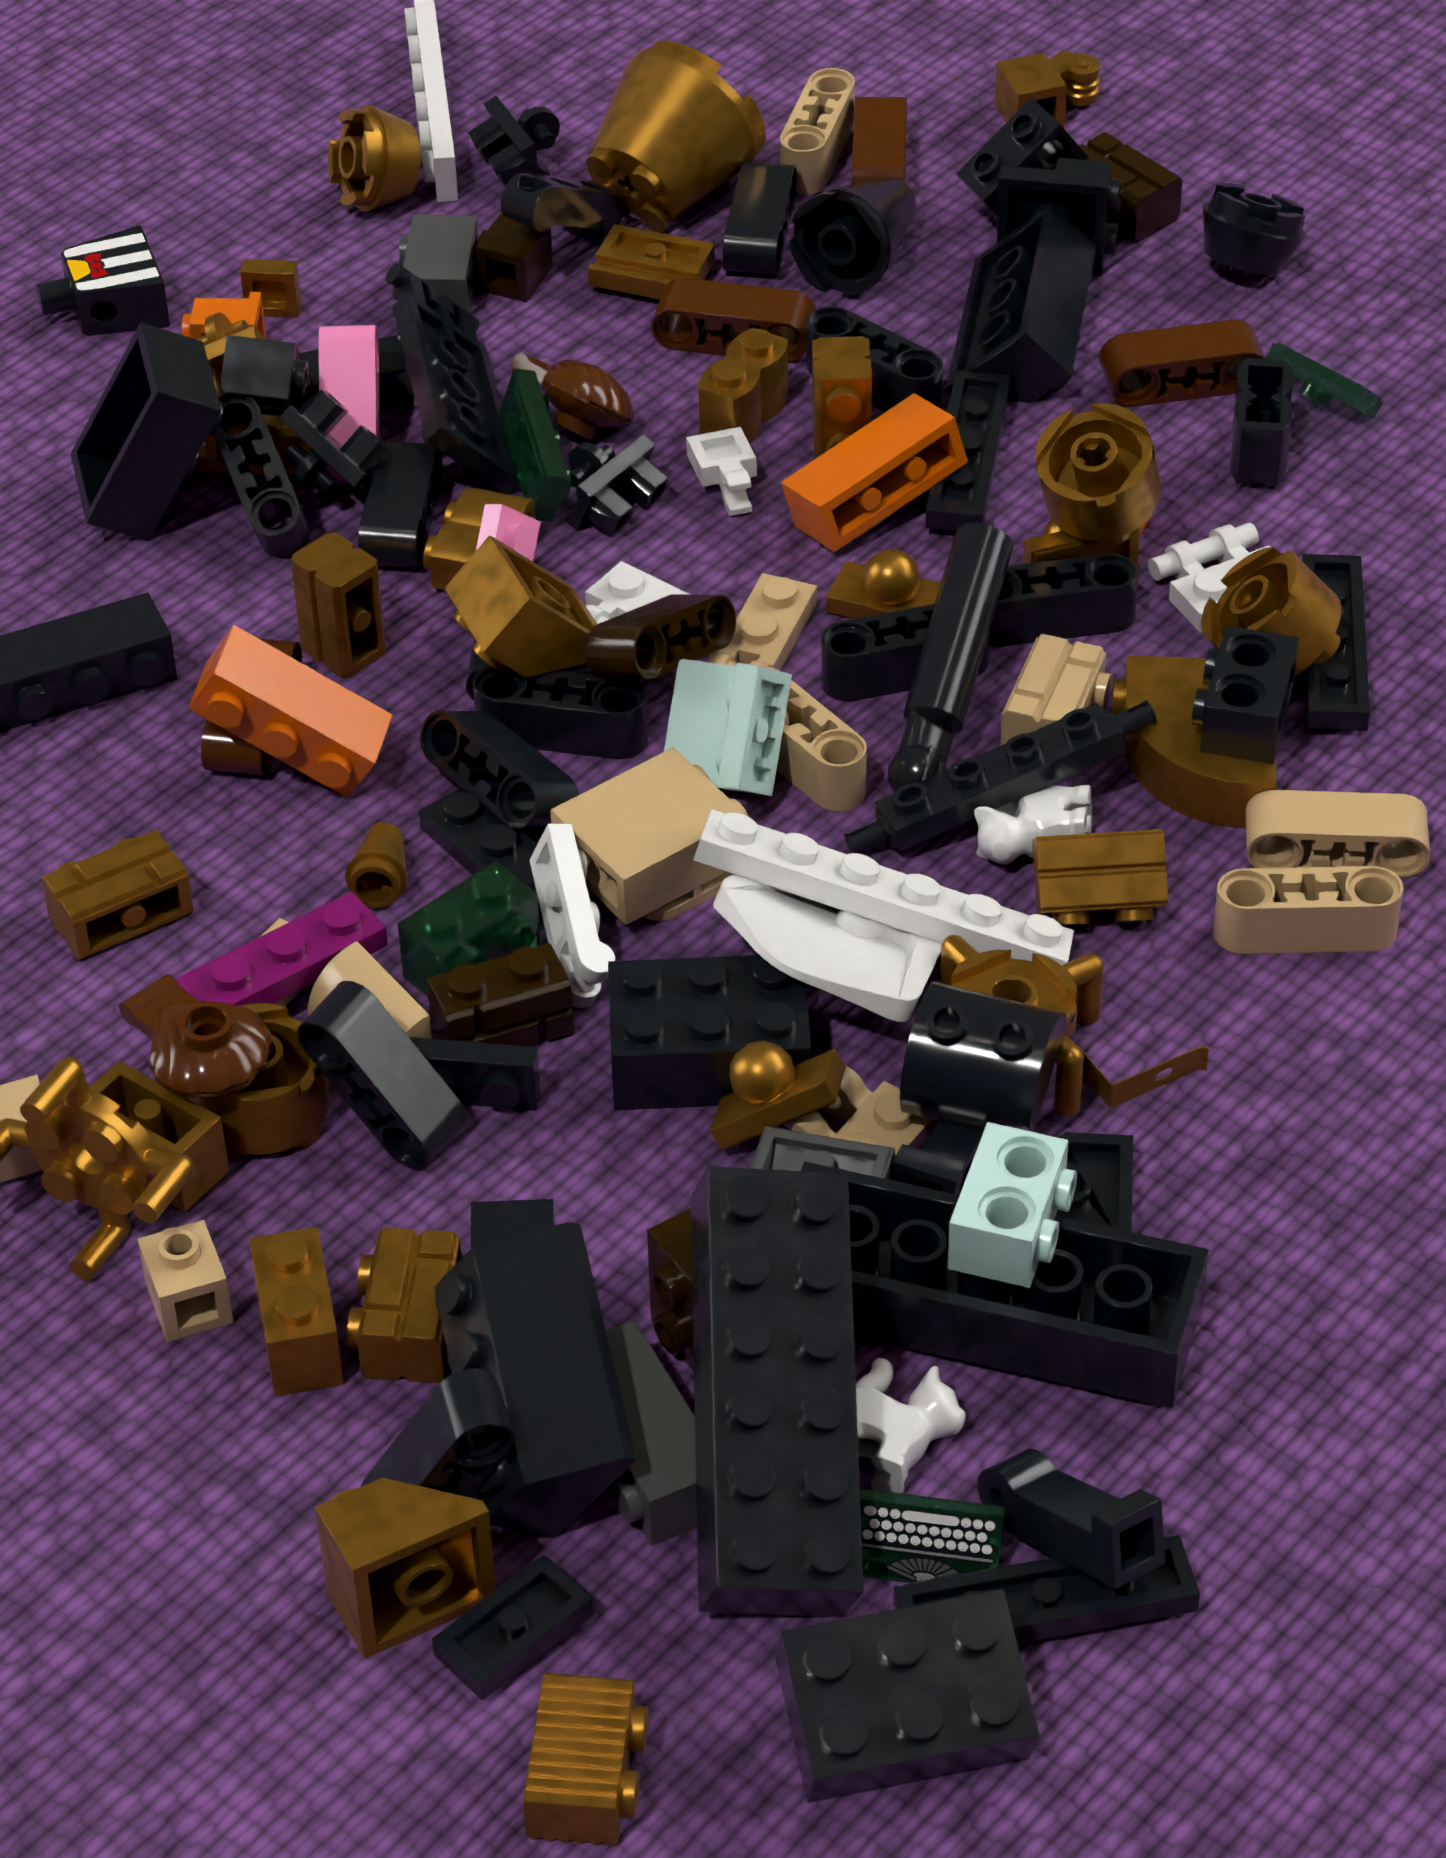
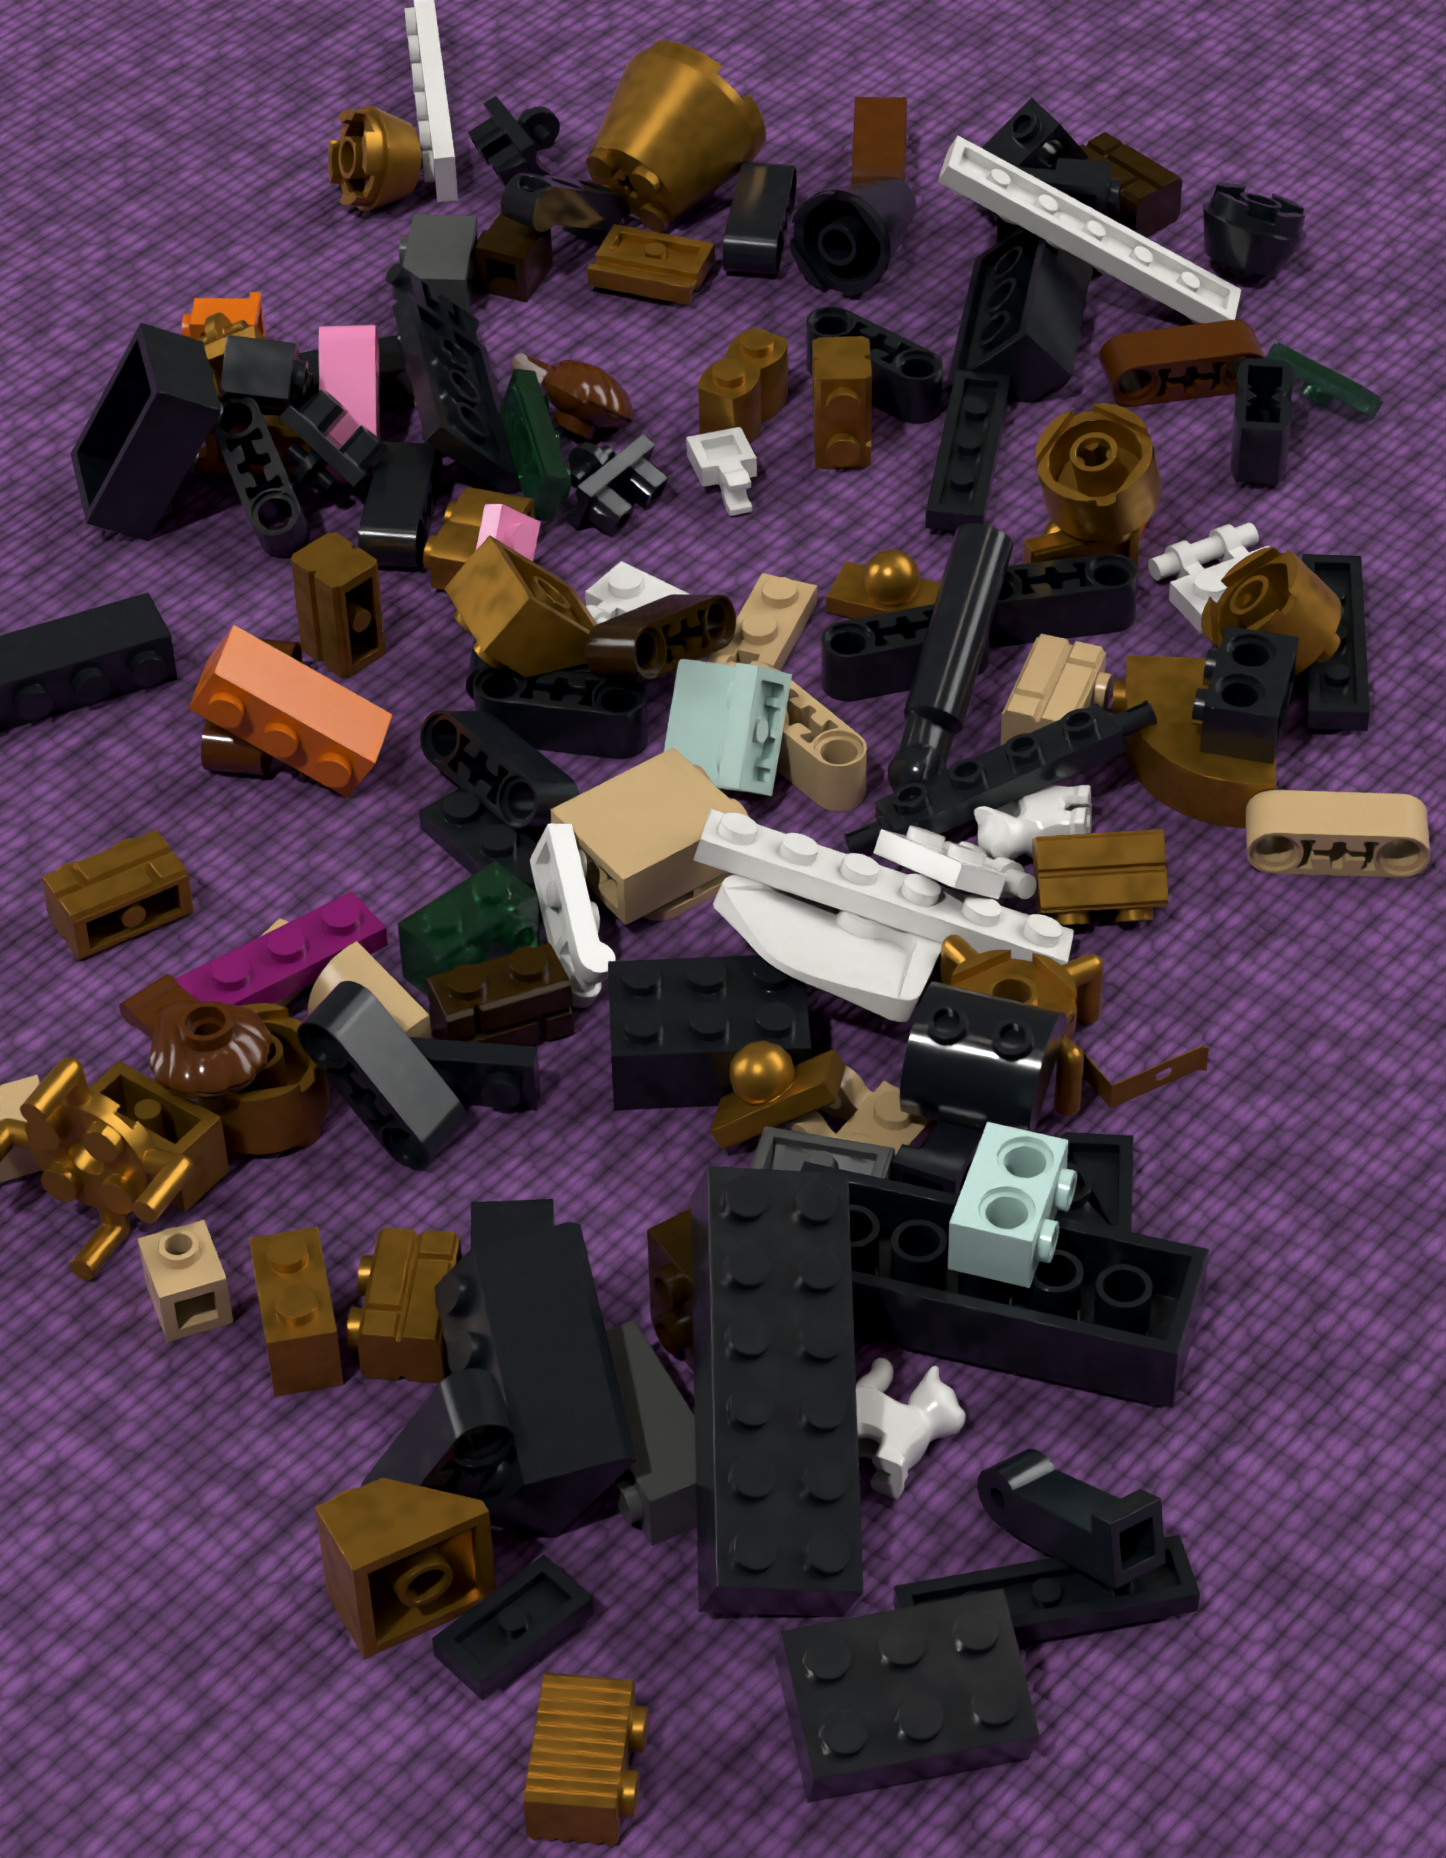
black torso [36,225,170,336] -> none
pearl gold plate [240,259,302,318] -> none
pearl gold cone [345,822,407,908] -> none
reddish brown beam [651,278,816,362] -> none
tan beam [780,68,855,195] -> none
orange brick [780,393,968,552] -> none
slope [860,1489,1005,1583] -> none
pearl gold brick [994,50,1100,129] -> none
tan beam [1213,866,1403,954] -> none
none -> white plate [873,825,1037,899]
none -> white plate [938,135,1241,324]

